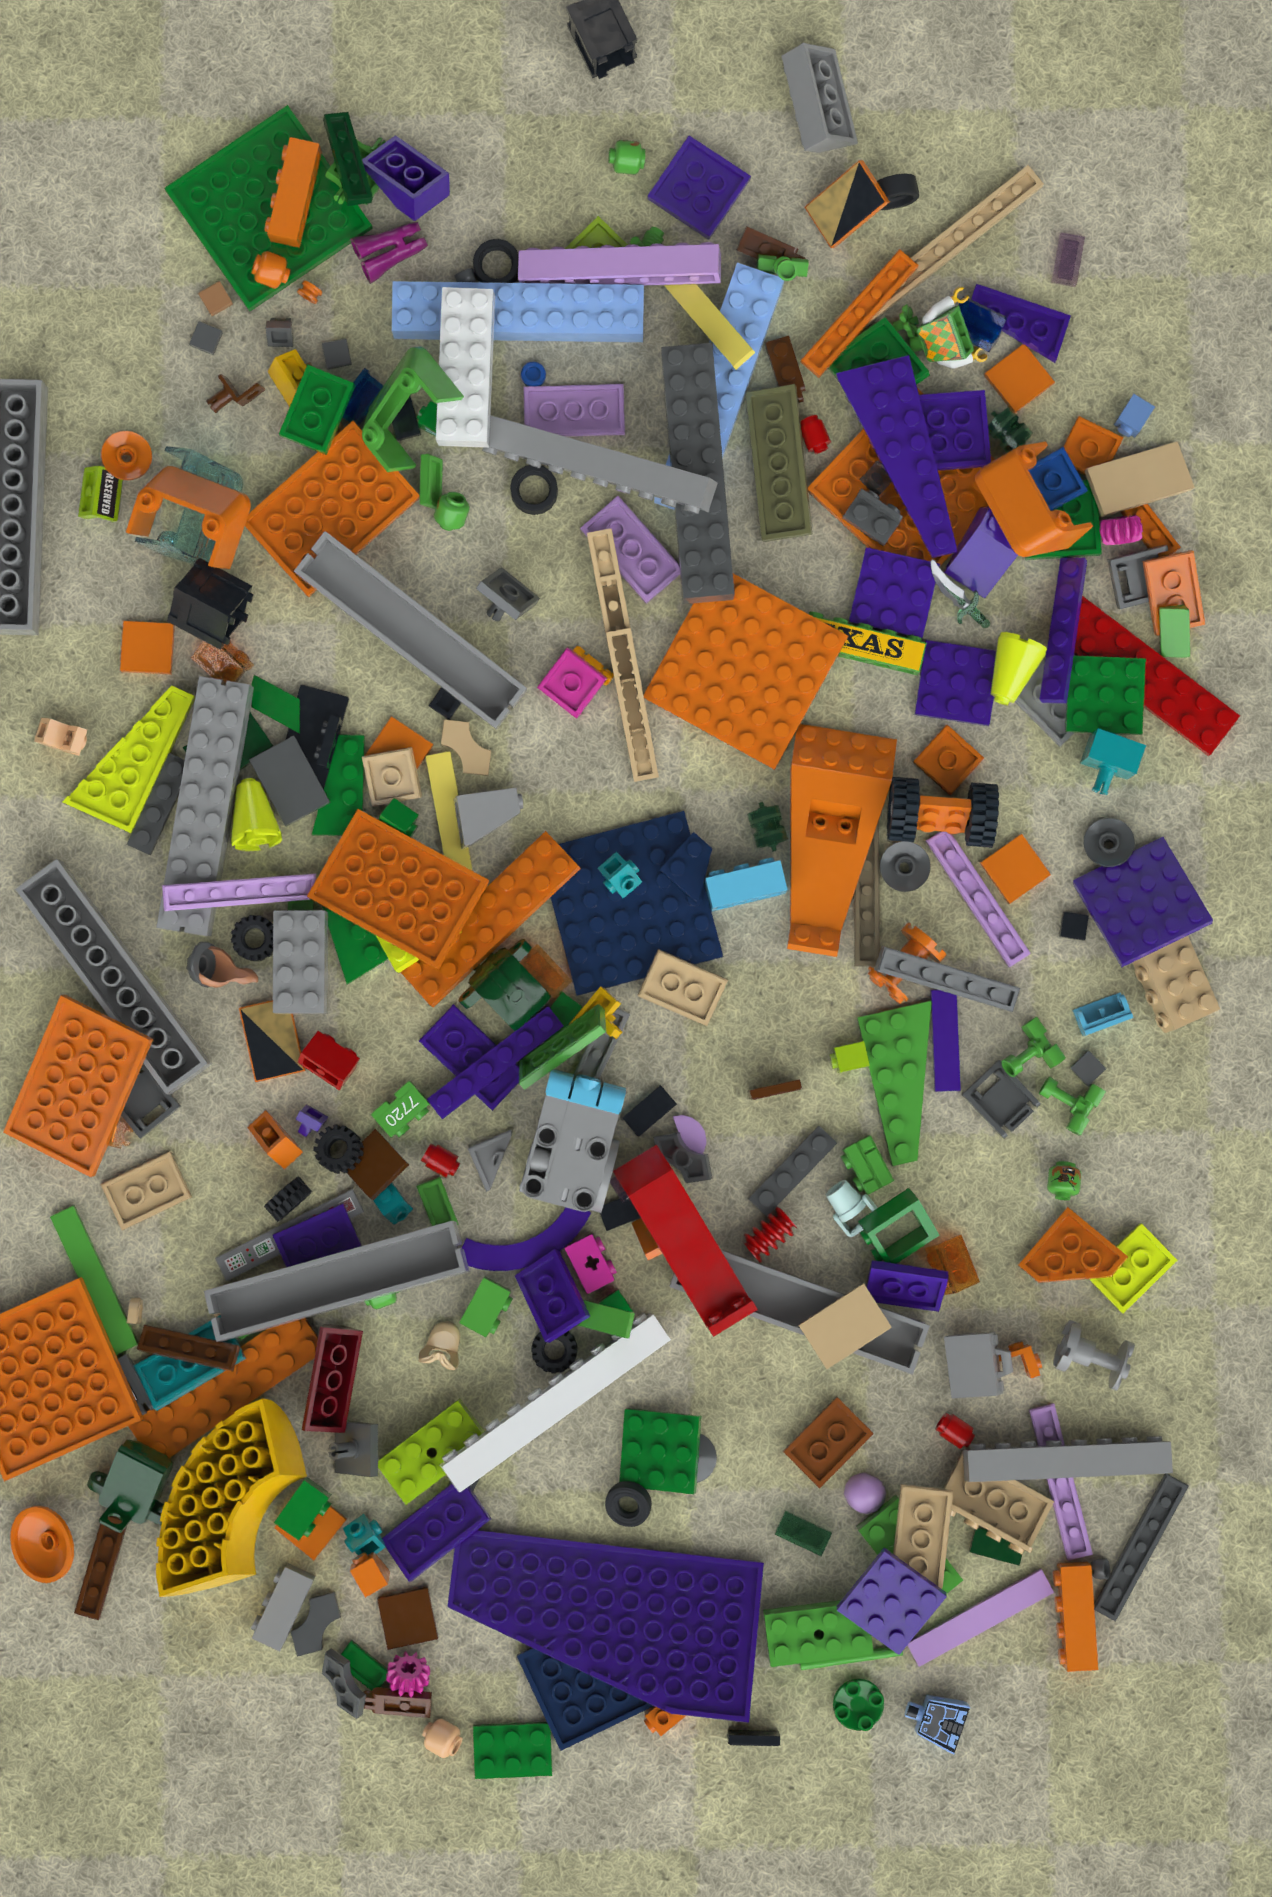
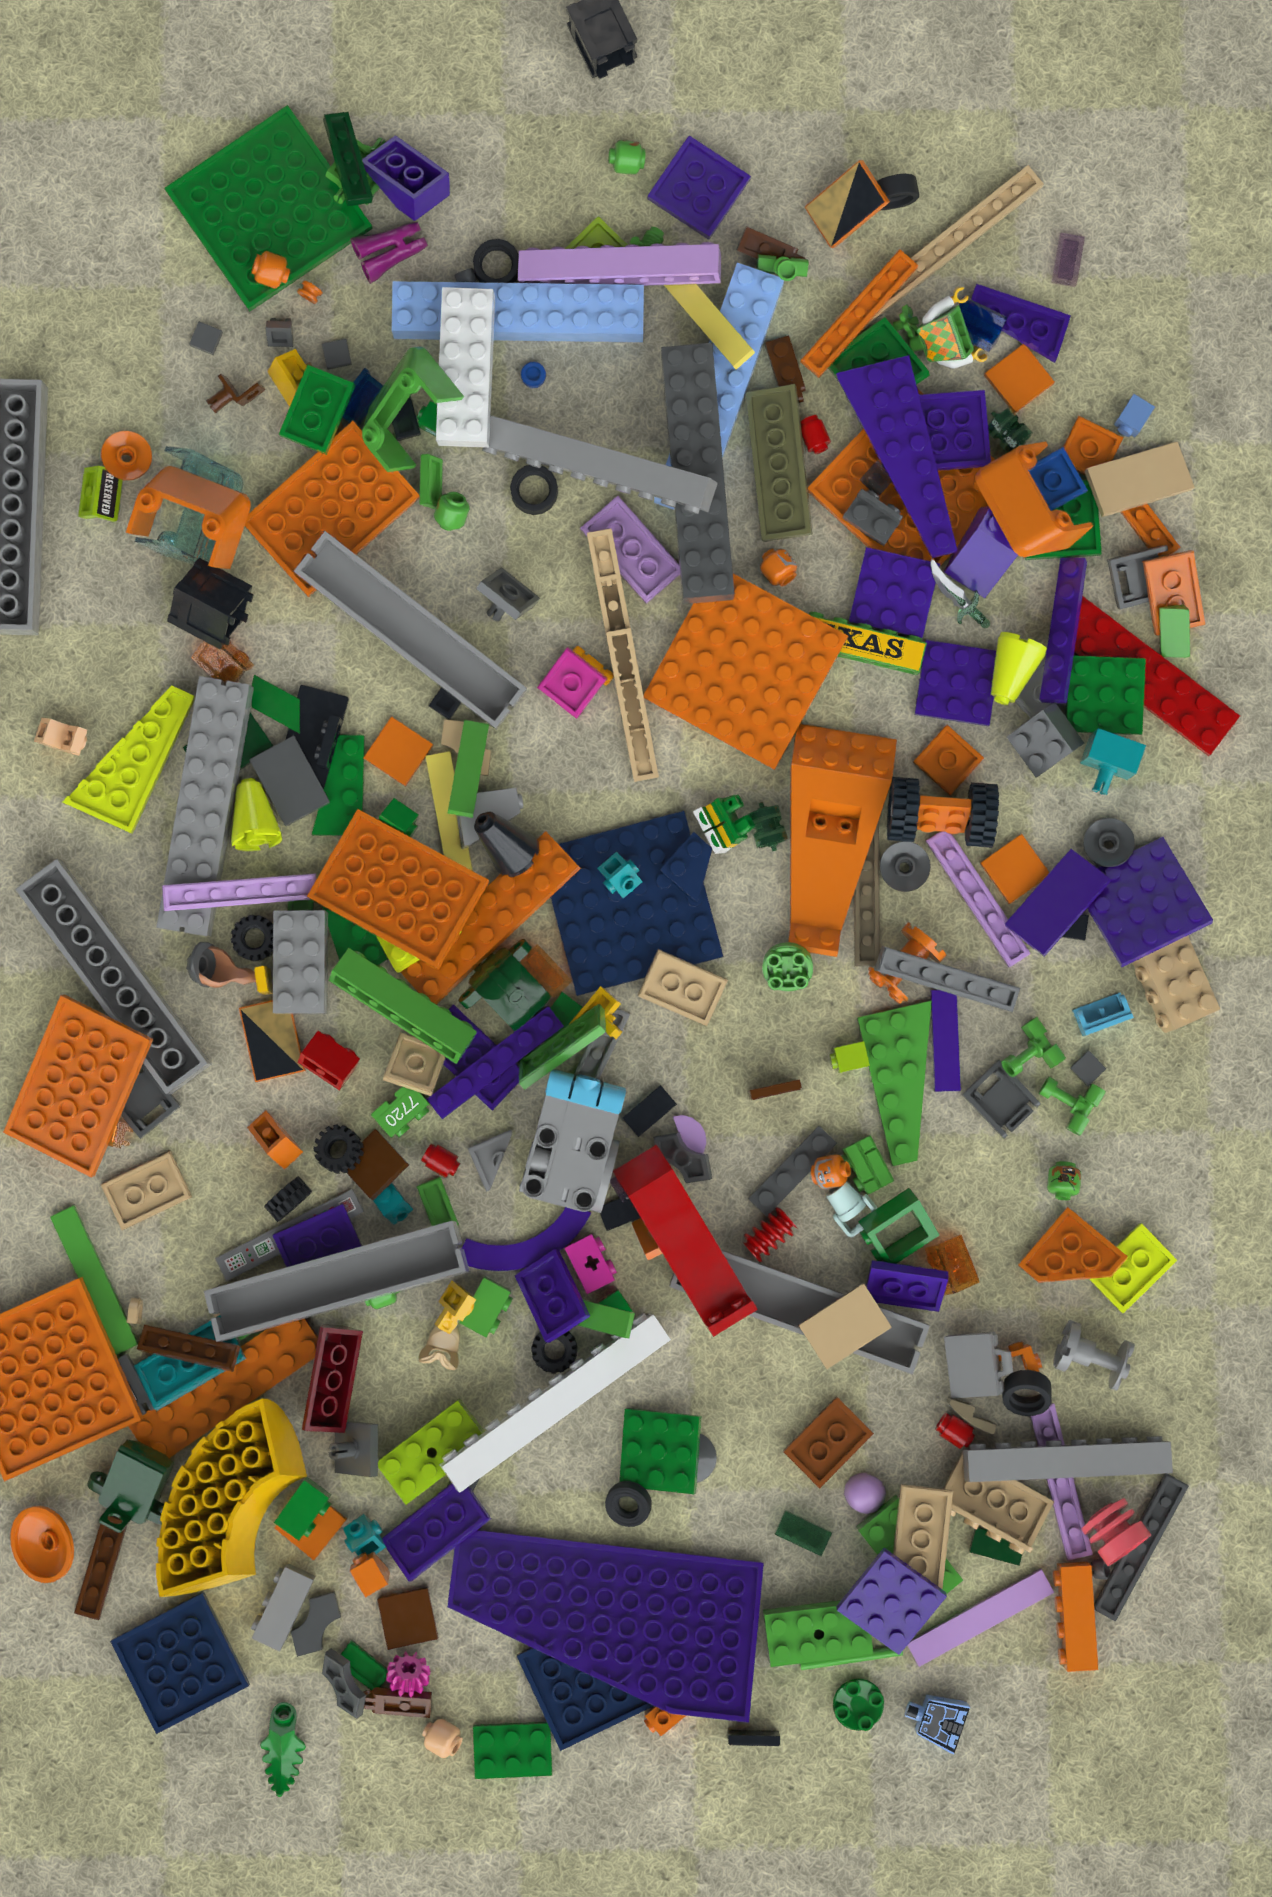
orange tile [120,621,175,675] -> none
dark grey plate [126,753,185,856] -> none
medium nougat tile [198,281,233,316] -> none
orange brick [265,137,322,248] -> none
dark purple tile [296,1104,328,1137] -> none
tan tile [362,747,422,806] -> none
lavender tile [523,384,625,437] -> none
medium azure brick [704,857,788,912] -> none
light grey slope [782,43,858,153] -> none
dark pink gear [1099,515,1143,545] -> none
none -> dark blue plate [110,1592,250,1734]
none -> yellow tile [254,966,273,995]
none -> green plant [260,1702,306,1797]
none -> bright green brick [328,948,477,1064]
none -> tan tile [383,1032,446,1096]
none -> yellow hinge [435,1280,476,1334]
none -> bright green tile [448,720,489,818]
none -> black cone [474,811,539,877]
none -> green hips [693,795,755,854]
none -> orange head [760,548,797,587]
none -> bright green tile [762,942,813,991]
none -> orange head [811,1154,851,1190]
none -> dark tan slope [947,1397,997,1435]
none -> black tyre [1002,1370,1052,1416]
none -> dark purple tile [1005,849,1111,957]
none -> dark grey brick [1007,702,1084,778]
none -> coral wheel [1081,1498,1151,1566]

